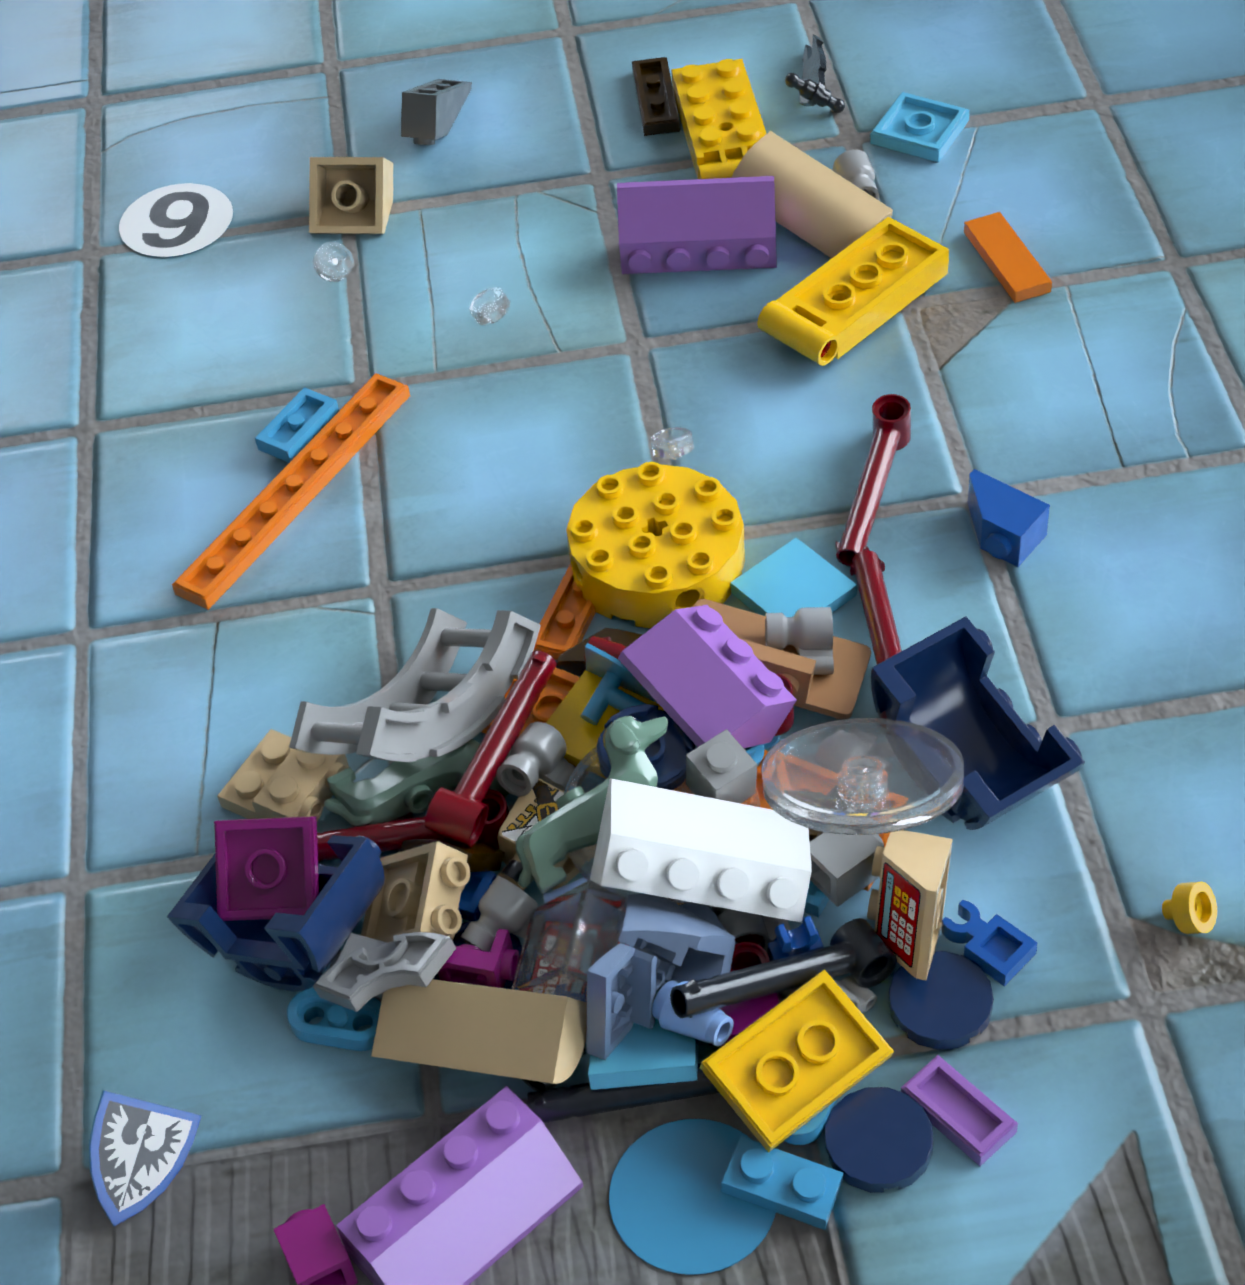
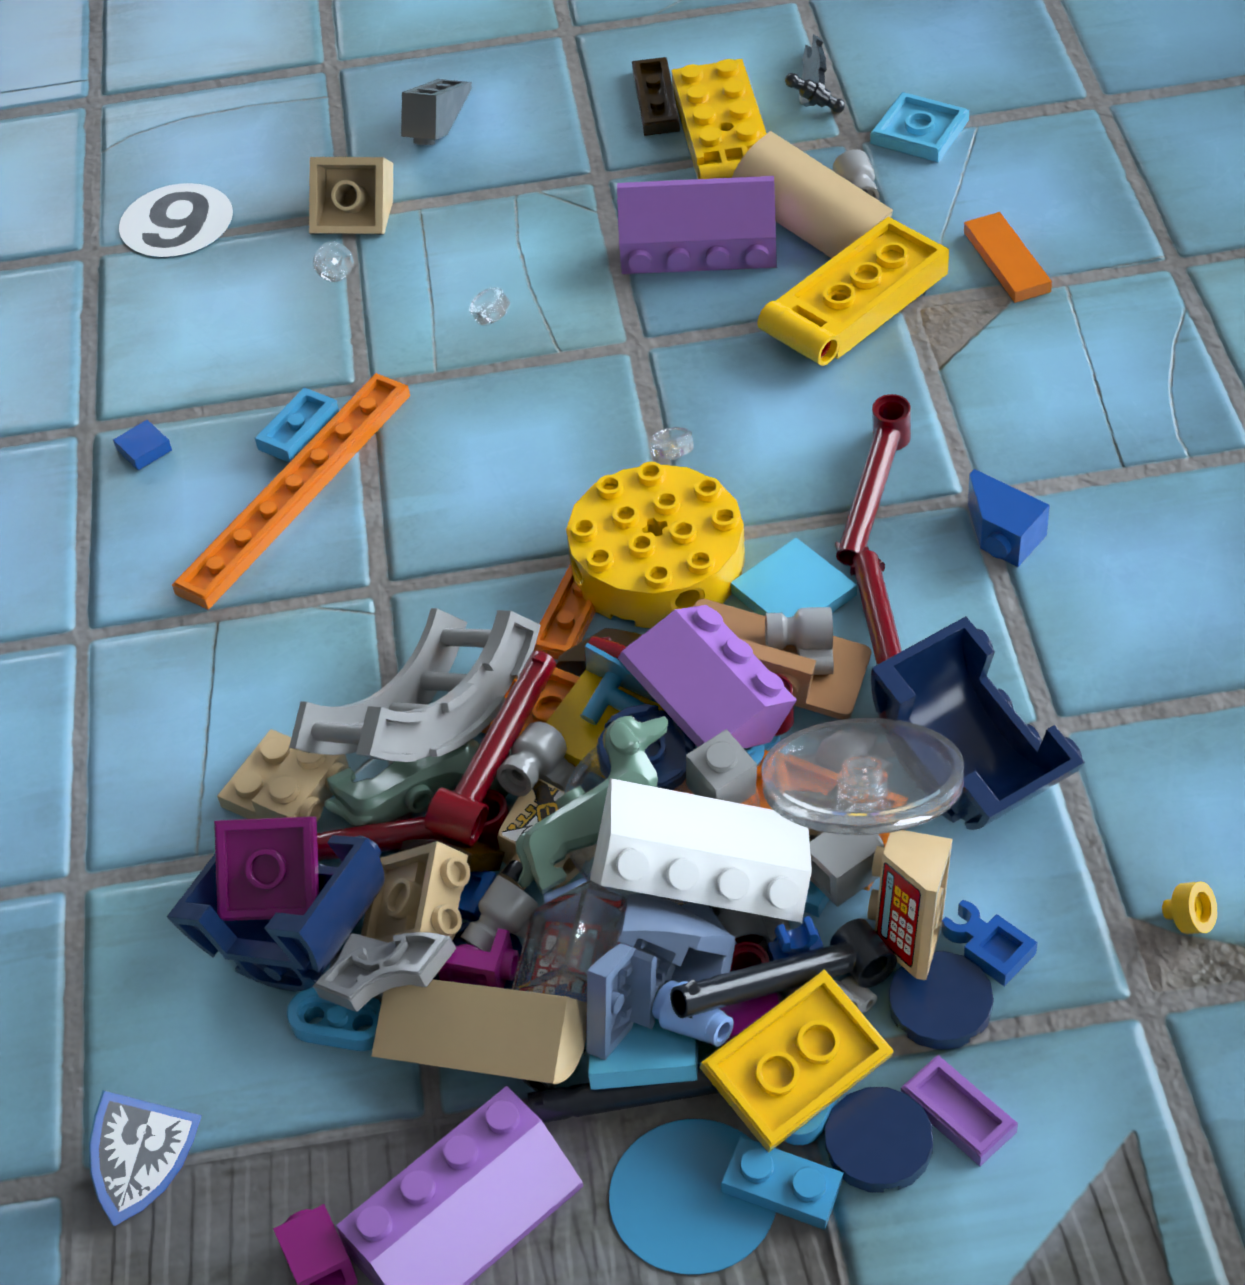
none -> blue tile [113,420,172,470]

